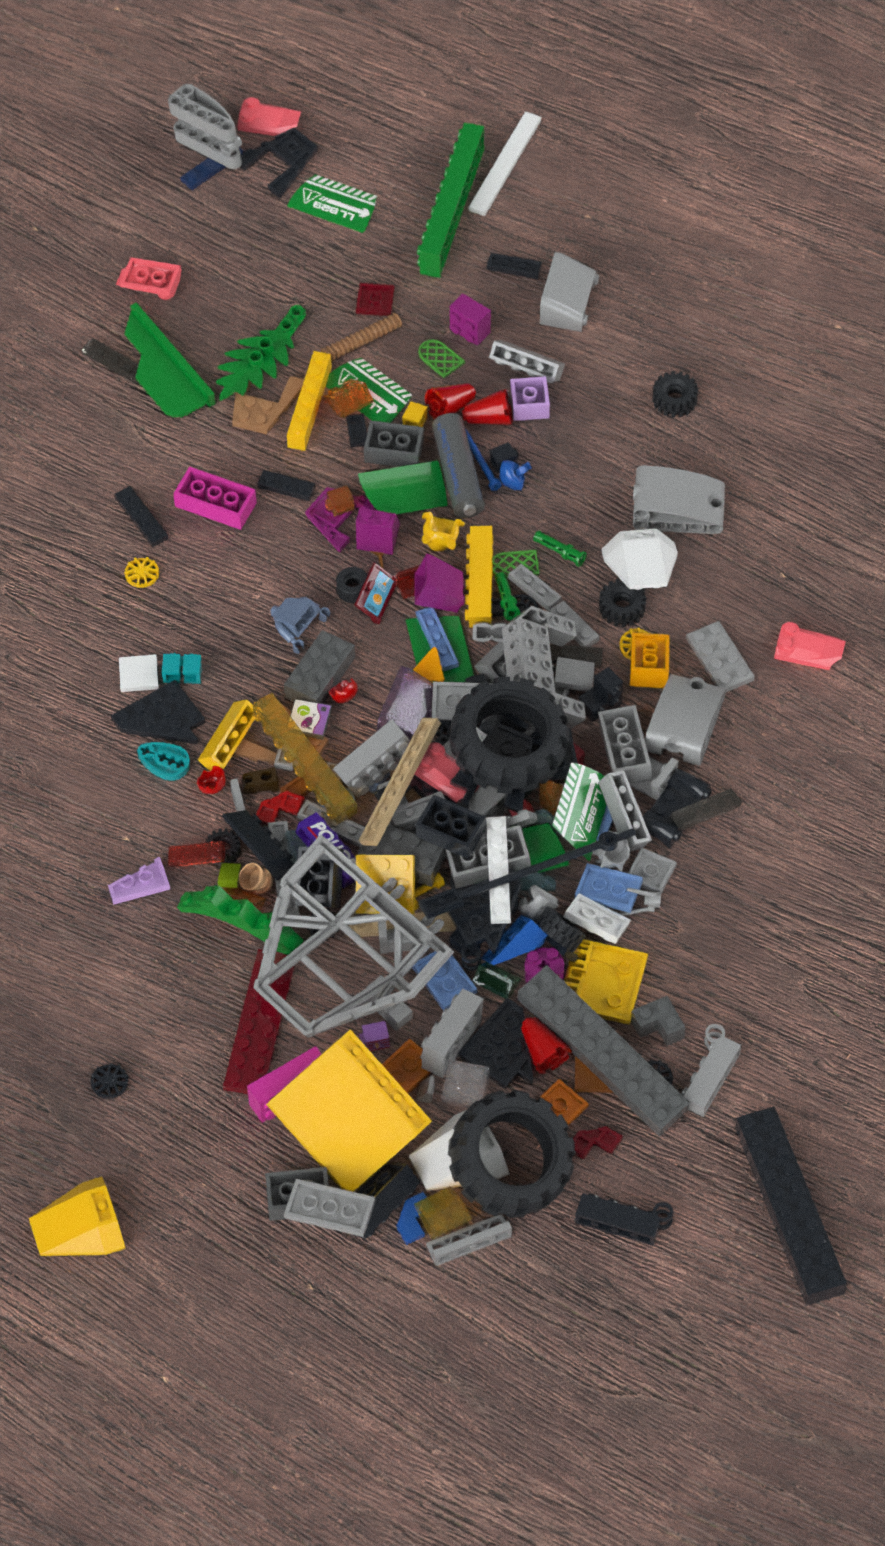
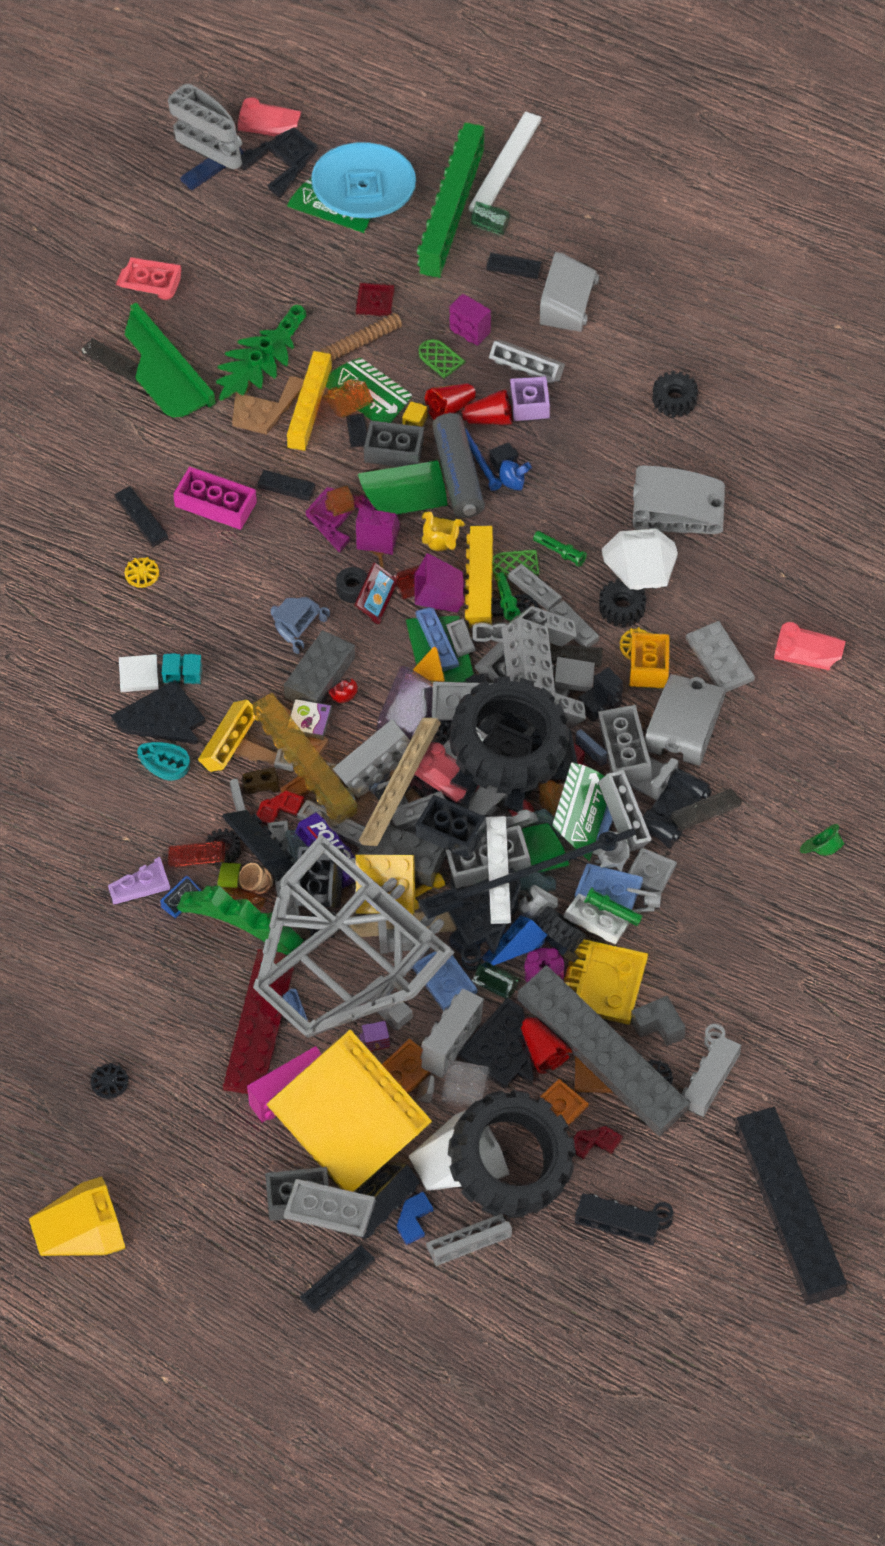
red hair [197,766,226,795] -> none
clear yellow slope [414,1186,472,1240] -> none
none -> slope [160,876,201,919]
none -> medium blue plate [283,989,308,1021]
none -> black plate [300,1245,375,1314]
none -> medium azure dish [312,142,416,218]
none -> light grey tile [446,618,476,657]
none -> clear green brick [471,201,511,236]
none -> sand blue tile [576,729,607,766]
none -> green pin [584,887,643,927]
none -> green piece [800,824,844,856]

